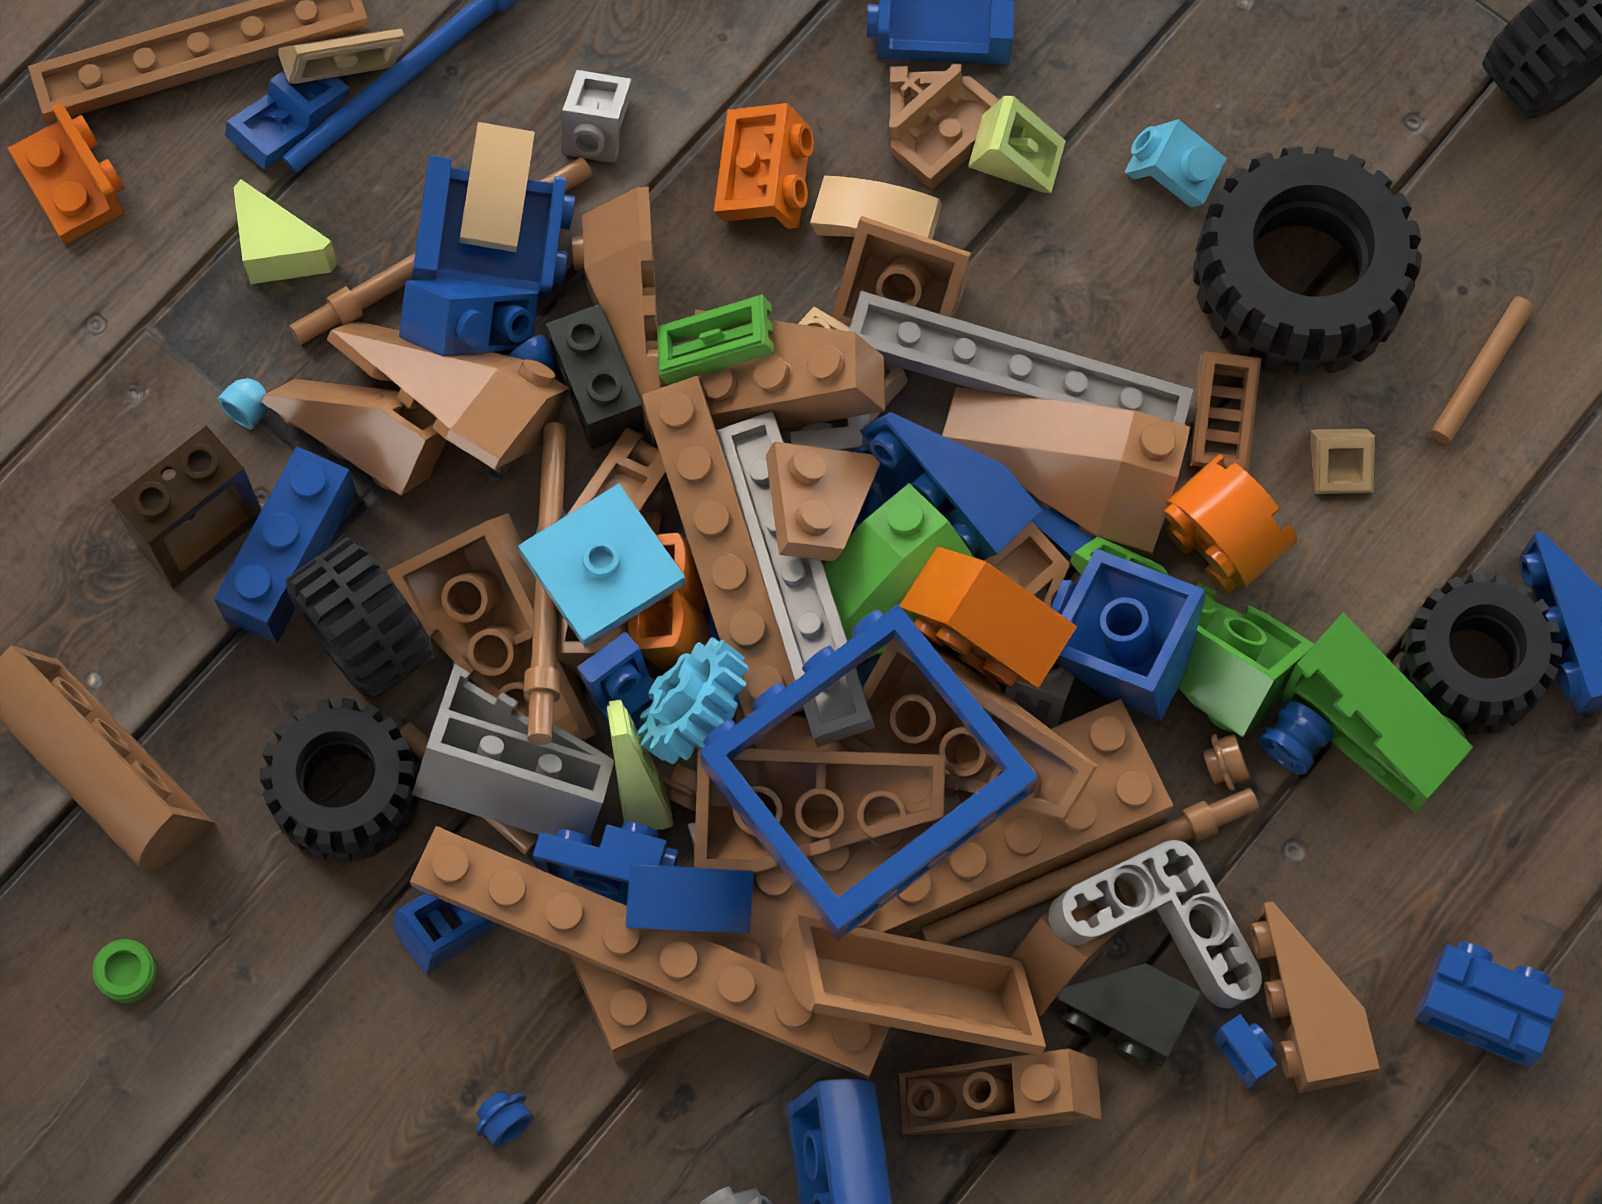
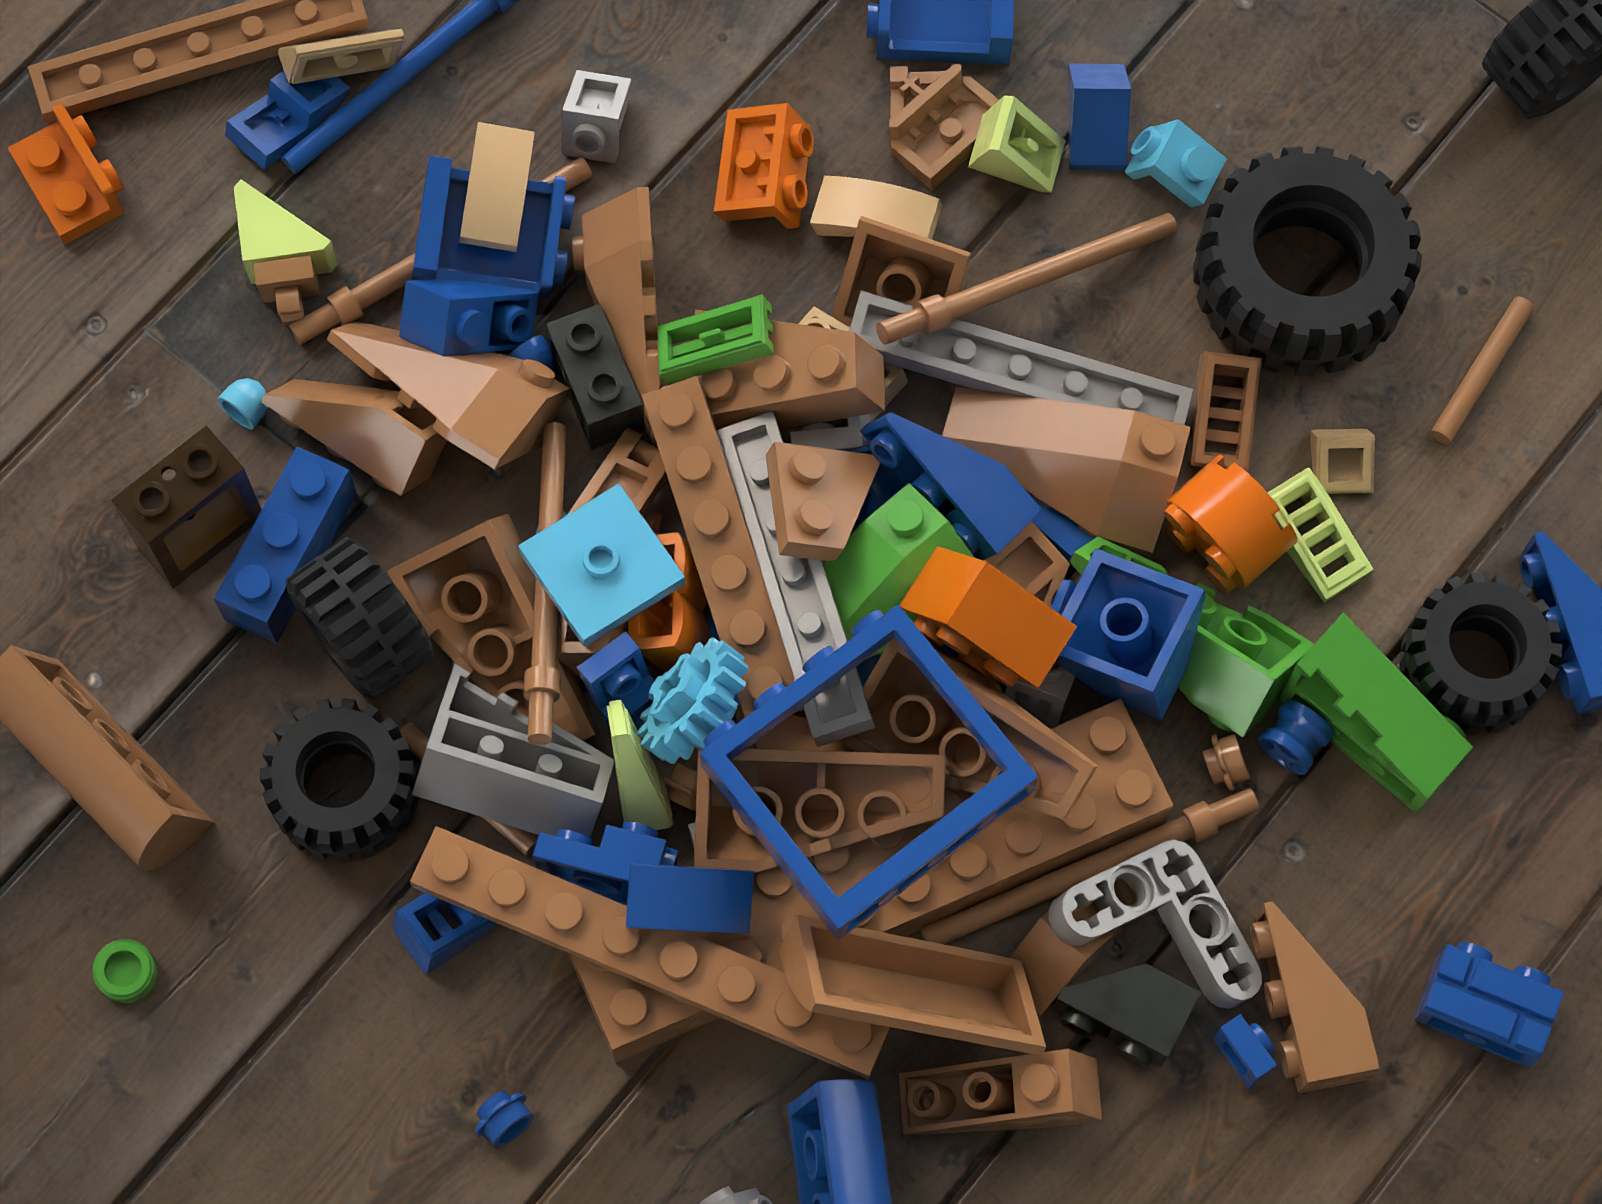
none -> medium nougat tile [253,256,320,324]
none -> medium nougat bar [876,213,1177,345]
none -> blue slope [1068,63,1131,170]
none -> yellowish green slope [1268,468,1374,603]

